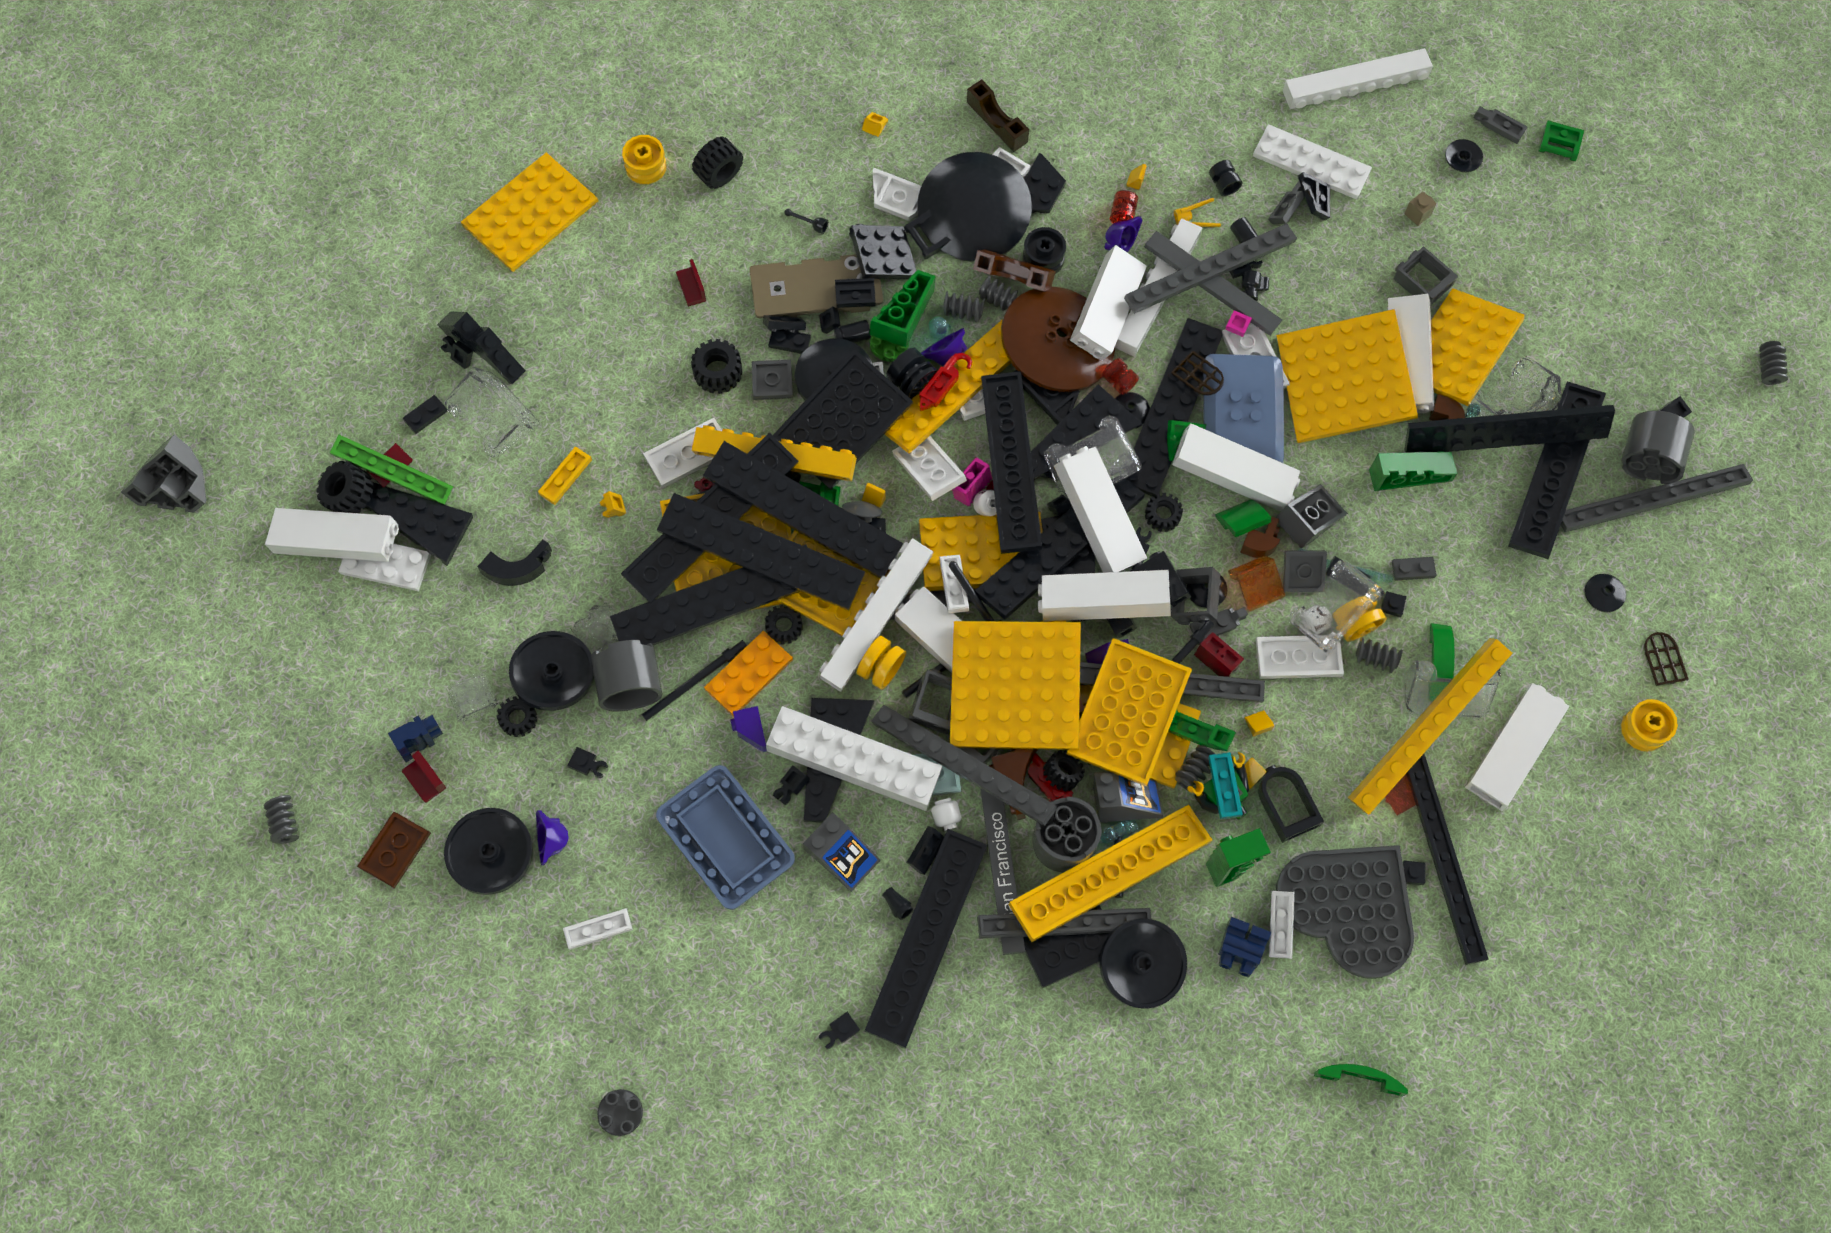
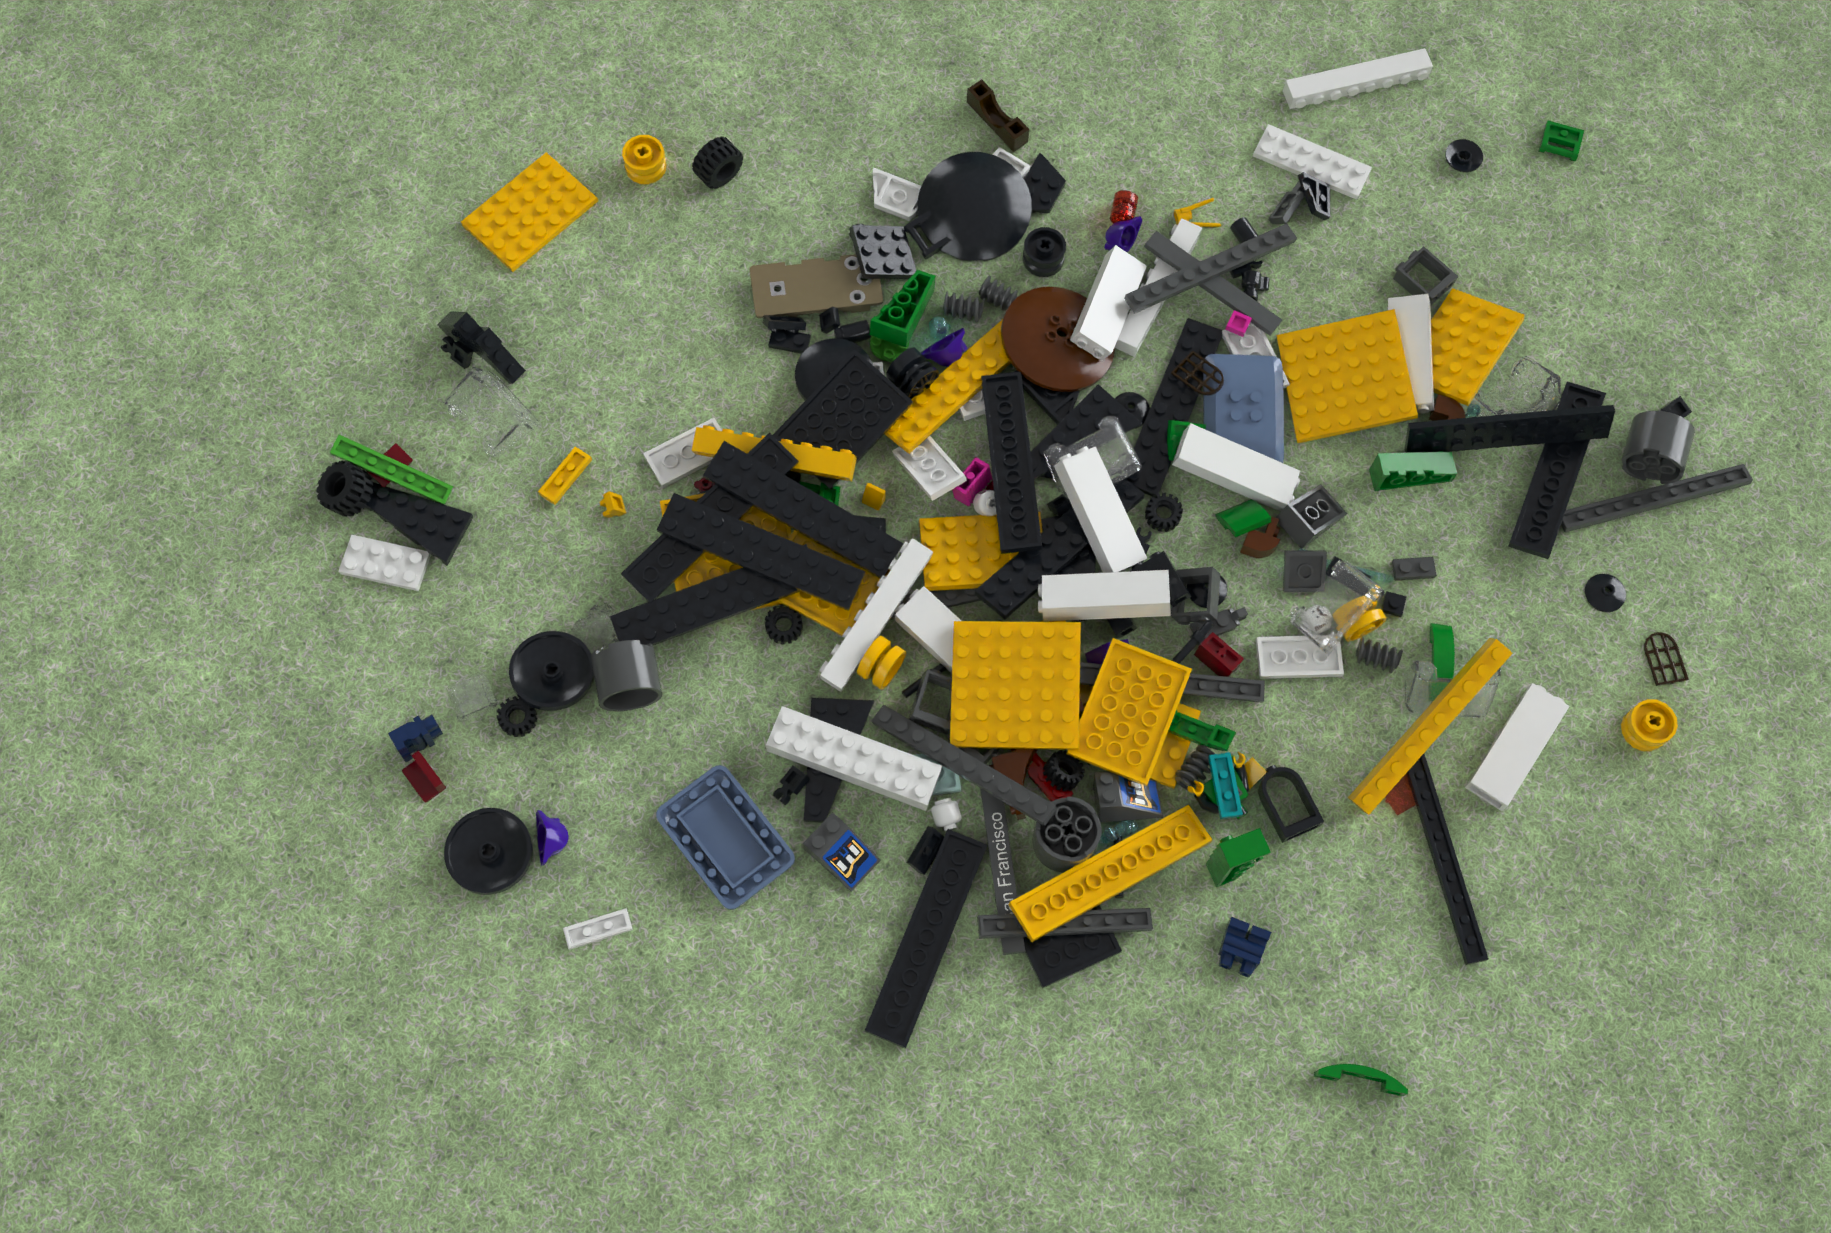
dark grey brick [121,435,207,513] -> none
dark grey piece [264,795,299,844] -> none
white brick [265,508,399,562] -> none
reddish brown tile [357,812,431,889] -> none
black plate [403,395,448,434] -> none
black arch [477,539,552,586] -> none
black plate [567,747,608,778] -> none
dark grey dish [597,1089,643,1136] -> none
black bar [641,640,747,721] -> none
dark red panel [676,259,706,307] -> none
black tyre [691,339,742,394] -> none
light orange plate [704,630,793,717] -> none
dark purple slope [730,706,767,752] -> none
dark grey plate [752,359,793,400] -> none
black hinge [784,209,829,234] -> none
black plate [819,1011,860,1049] -> none
black plate [835,278,876,308] -> none
dark grey dish [842,501,882,523] -> none
yellow slope [862,112,888,137] -> none
black cone [882,887,913,920] -> none
red plate [919,353,972,411] -> none
white tile [939,555,969,614] -> none
black piece [949,561,995,621] -> none
reddish brown arch [973,250,1056,291] -> none
black dish [1099,918,1187,1009] -> none
clear red wheel [1102,358,1139,395] -> none
yellow slope [1126,164,1147,190] -> none
black wheel [1209,159,1243,196] -> none
clear orange bracket [1228,556,1285,611] -> none
yellow slope [1245,710,1274,737] -> none
white tile [1269,891,1295,959] -> none
dark grey plate [1276,845,1414,979] -> none
black plate [1403,860,1425,885] -> none
dark tan brick [1404,191,1437,226] -> none
dark grey hinge [1473,106,1528,144] -> none
dark grey piece [1759,341,1788,385] -> none

